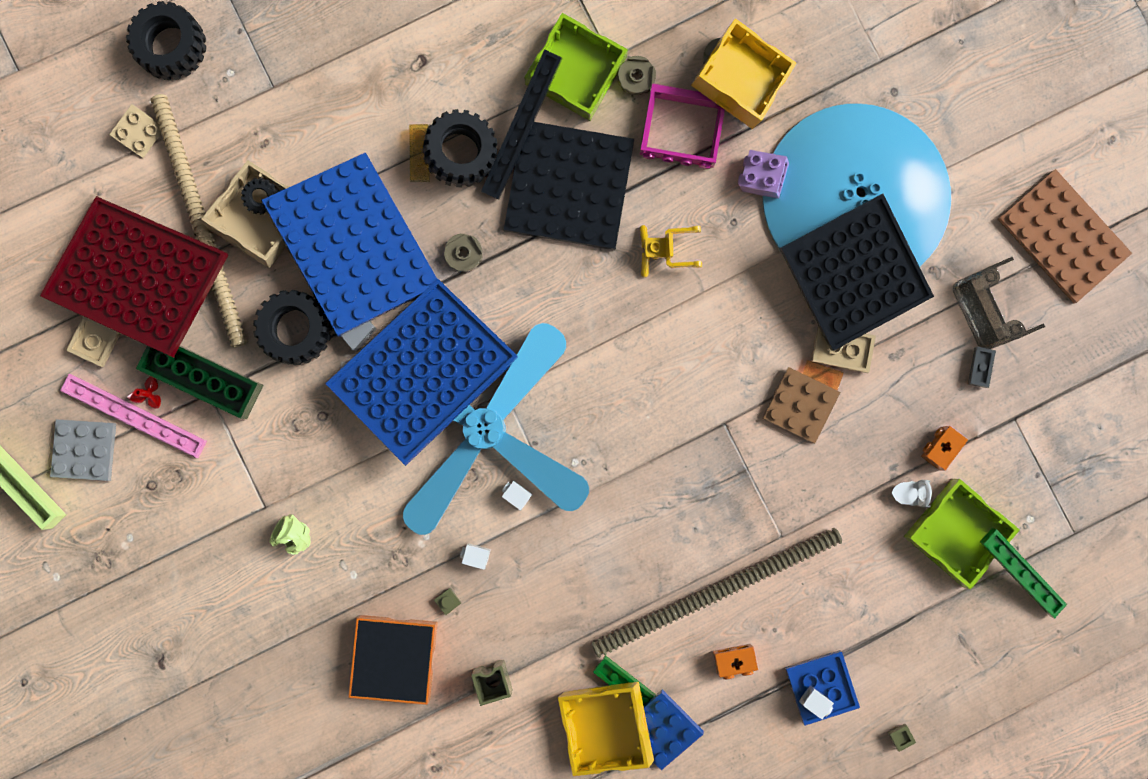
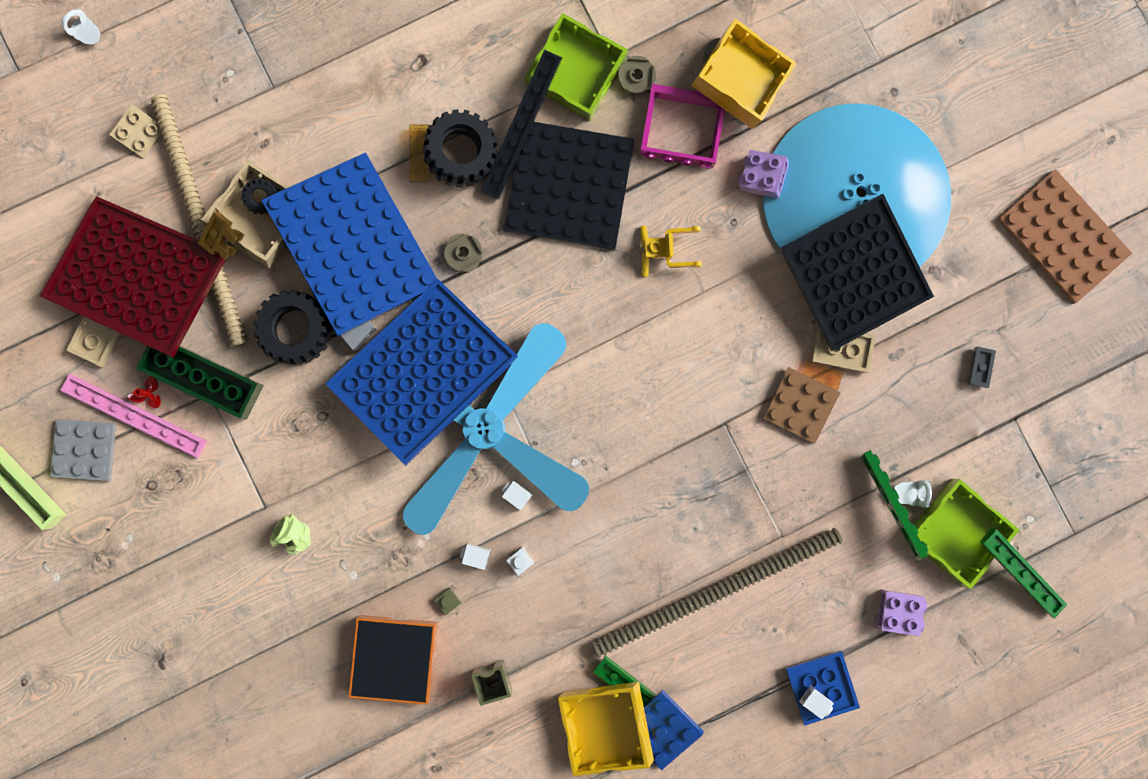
black tyre [126,1,207,81] -> none
orange brick [713,644,758,679] -> none
olive plate [888,724,916,752] -> none
orange brick [921,426,968,471] -> none
clear smoke windscreen [953,256,1045,349] -> none
none -> white piece [61,8,100,45]
none -> pearl gold plate [198,211,244,259]
none -> white brick [507,547,534,576]
none -> green plate [861,450,928,562]
none -> lavender brick [876,589,927,636]

